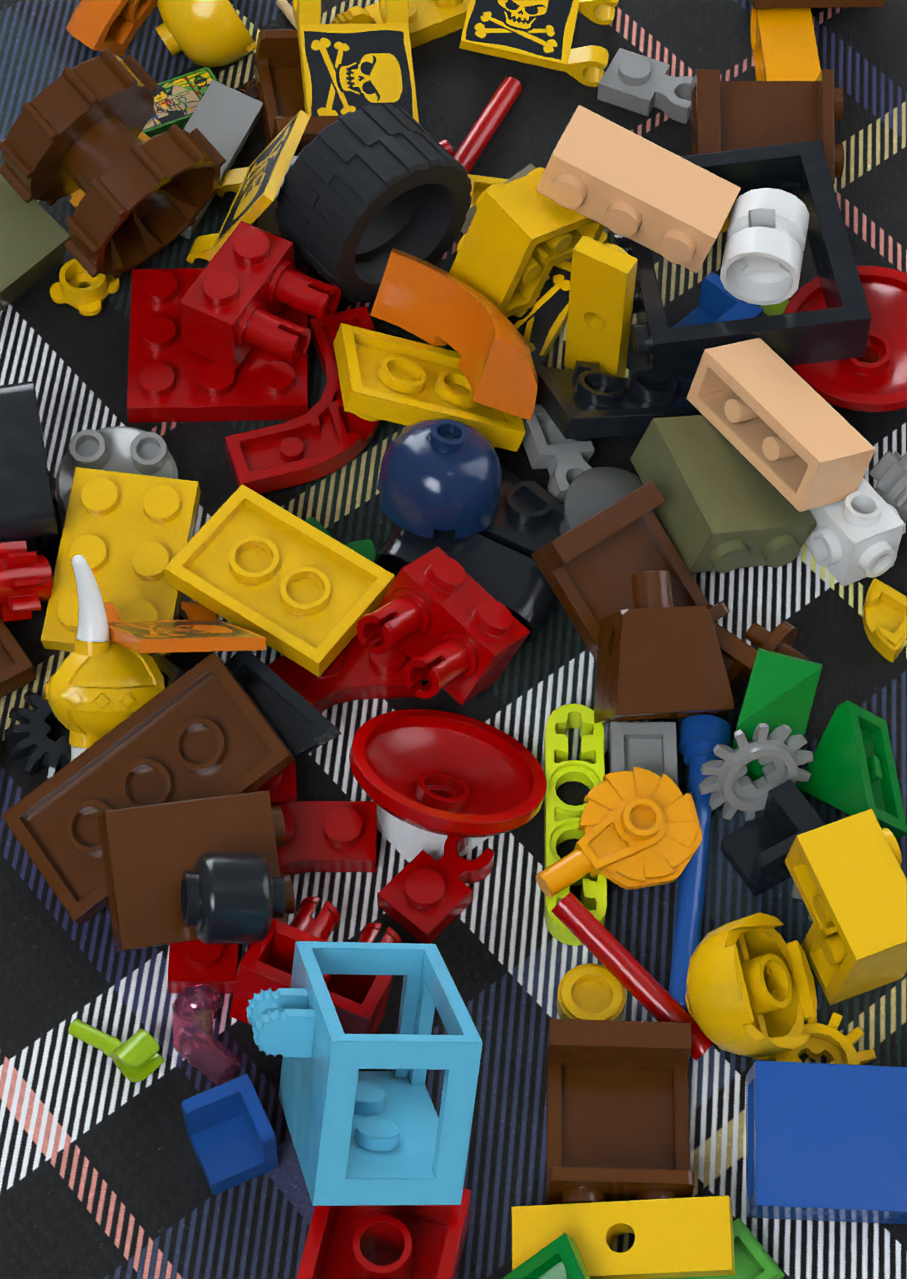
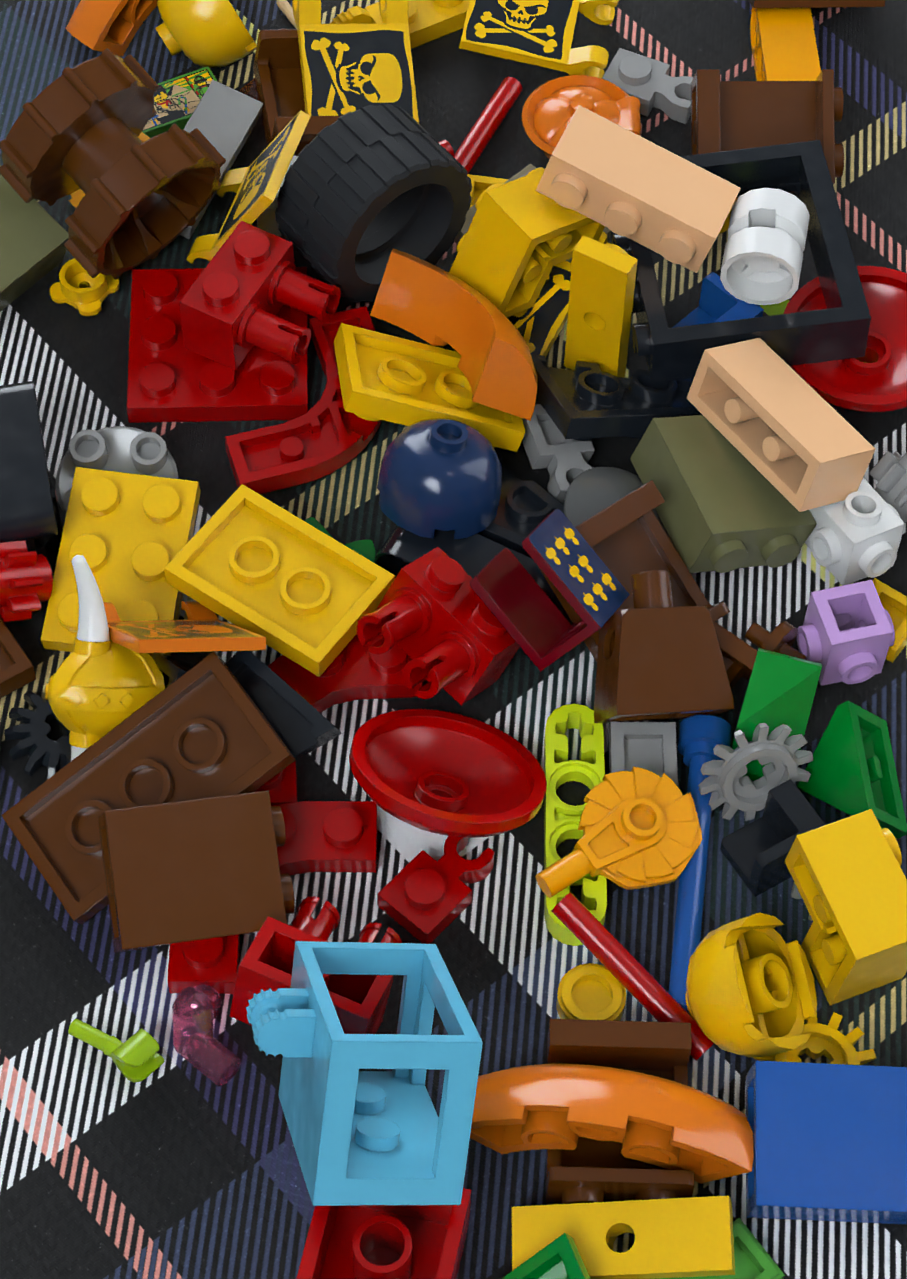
black head [180,852,286,945] -> none
blue panel [181,1074,279,1195] -> none
none -> dark red piece [470,509,630,672]
none -> orange brick [470,1064,754,1184]
none -> orange piece [522,75,641,159]
none -> lavender brick [797,580,895,686]

